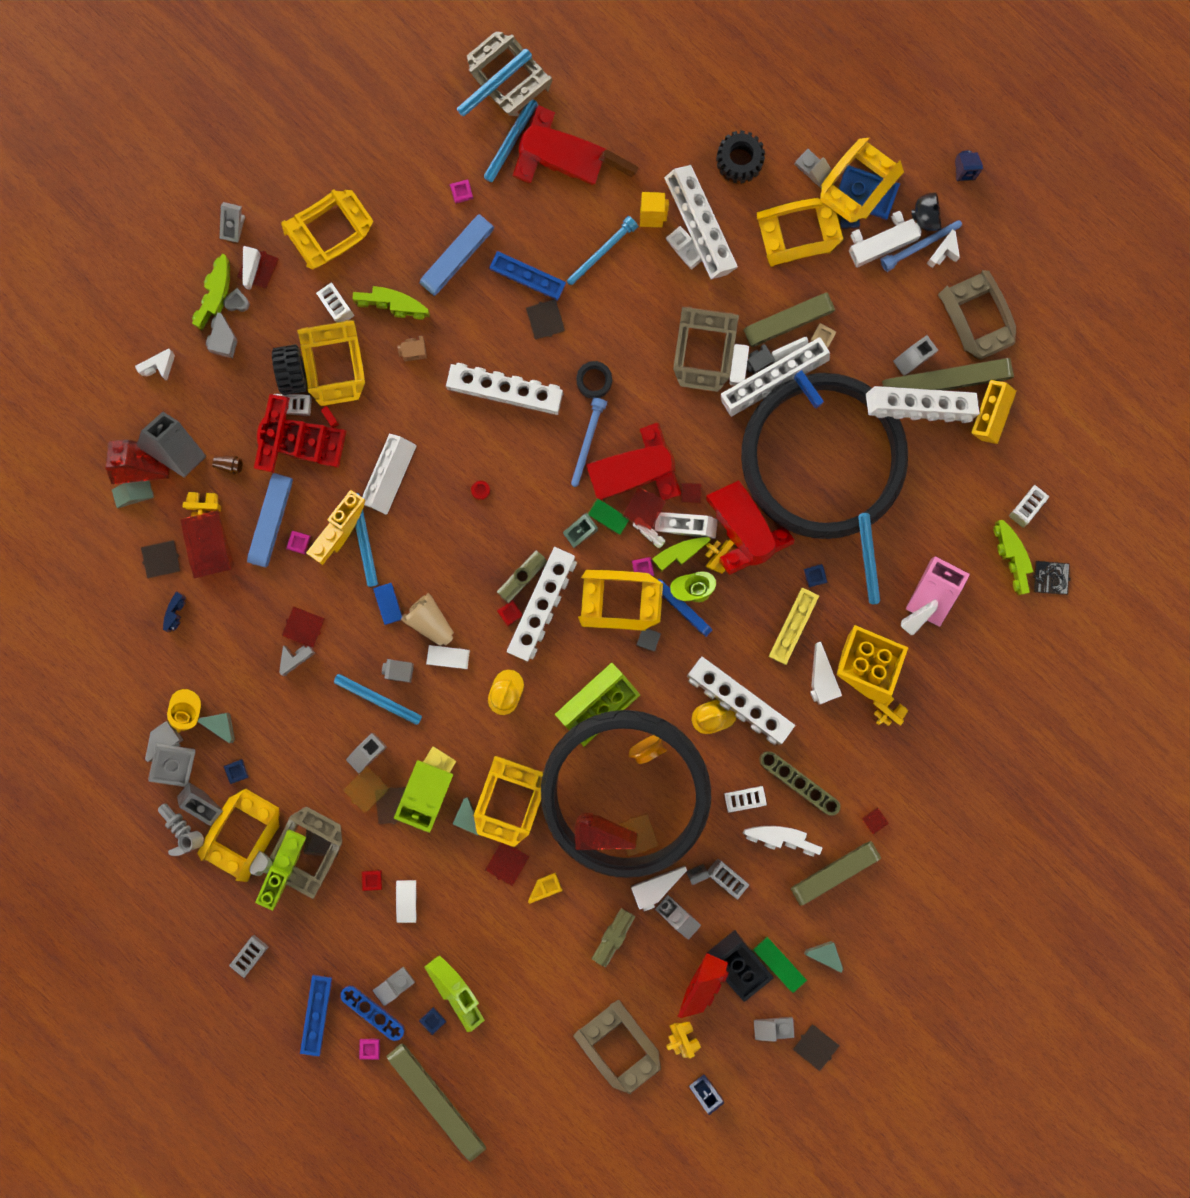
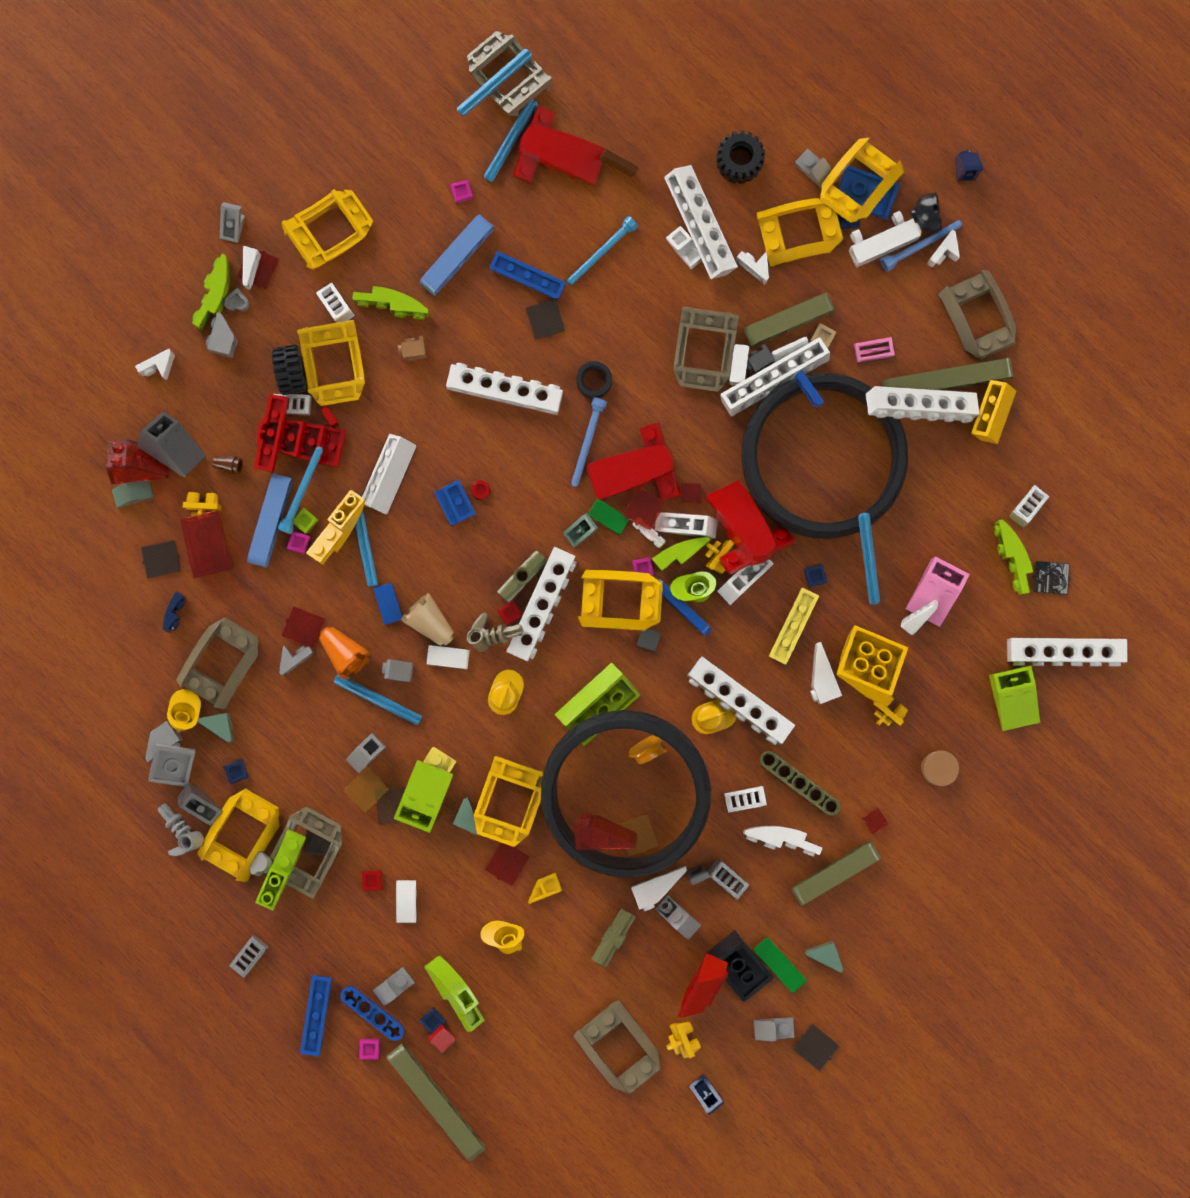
yellow brick [640,192,669,227] -> none
light grey slope [893,335,938,376] -> none
none -> dark tan wedge [176,617,259,709]
none -> dark azure piece [277,447,323,534]
none -> lime tile [293,508,319,535]
none -> orange cone [319,627,371,680]
none -> red tile [428,1024,456,1053]
none -> blue plate [434,480,476,527]
none -> dark tan piece [467,613,524,652]
none -> yellow piece [480,921,525,954]
none -> white slope [717,559,774,605]
none -> white slope [736,251,769,285]
none -> bright pink tile [853,337,895,363]
none -> medium nougat head [921,750,959,786]
none -> lime slope [989,666,1040,731]
none -> white brick [1007,638,1127,666]

